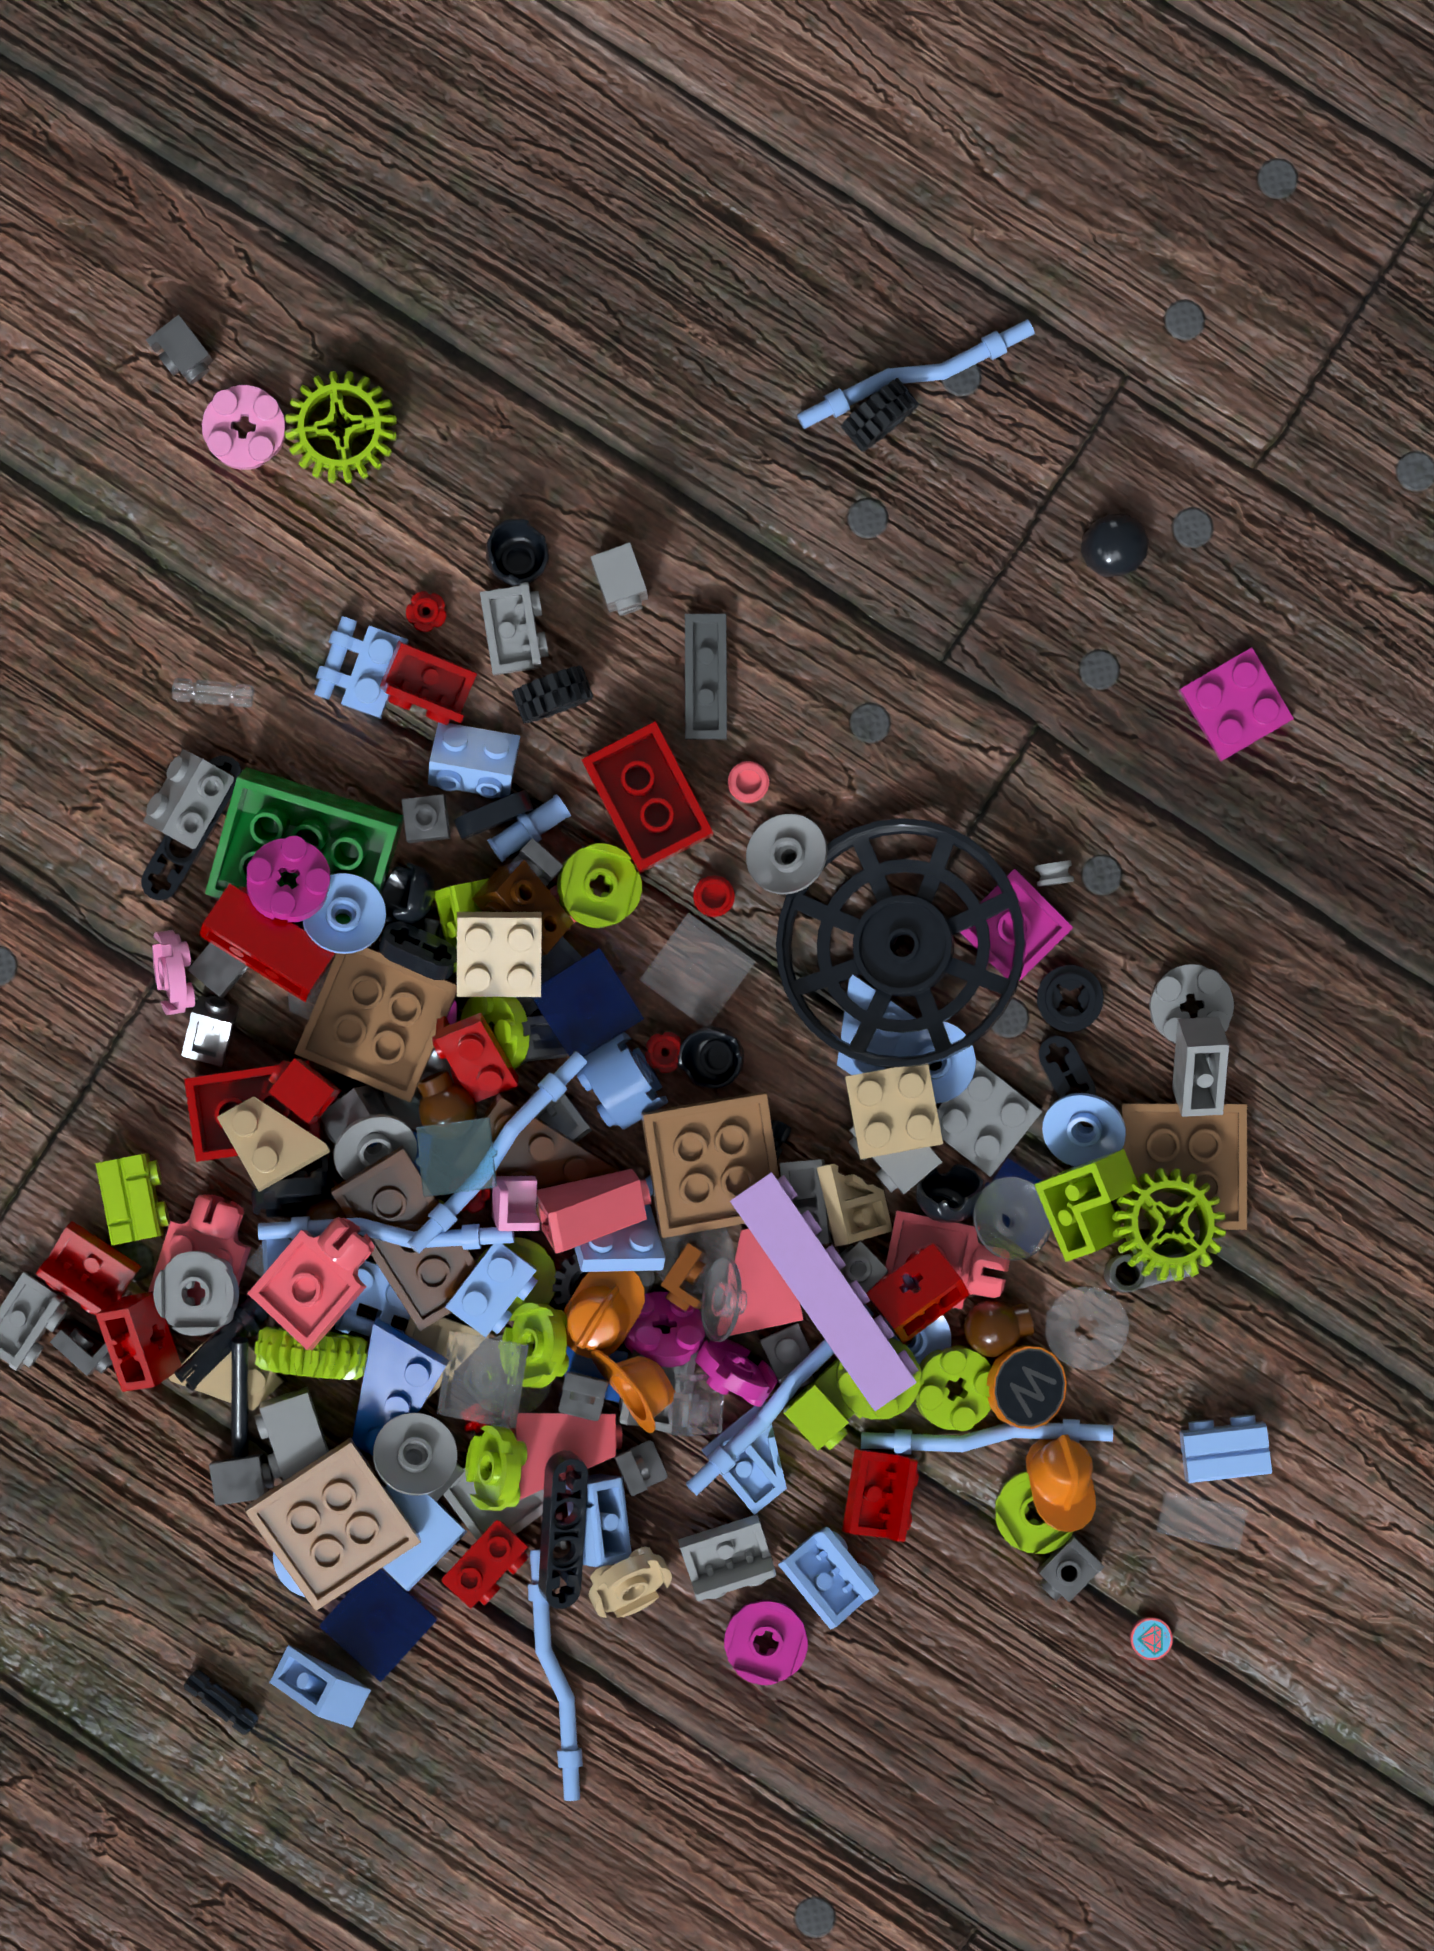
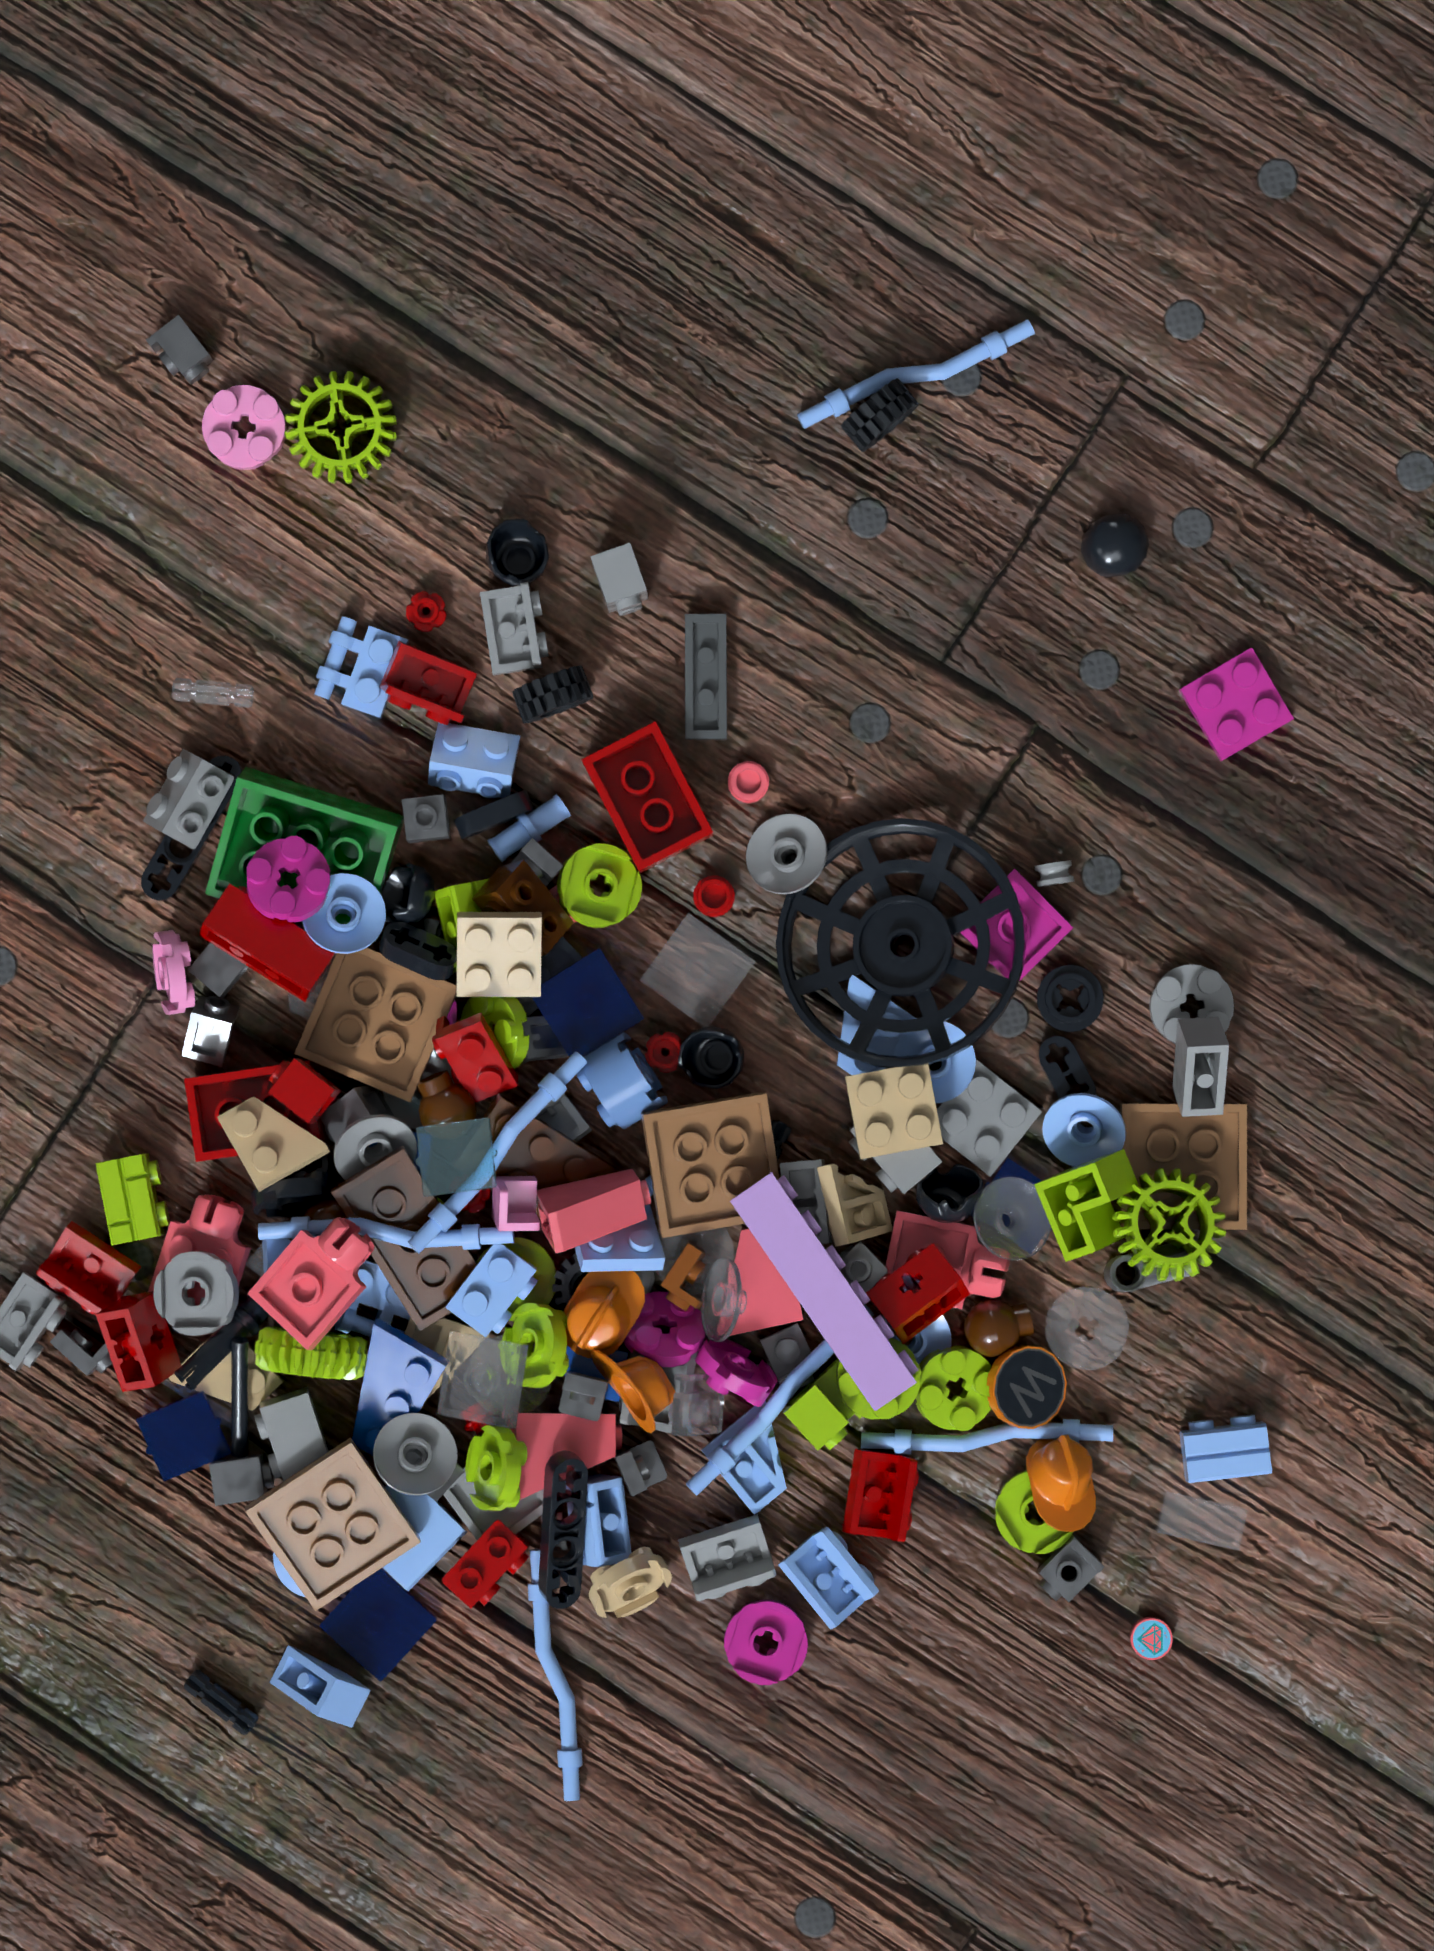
none -> clear blue piece [136,1390,231,1481]

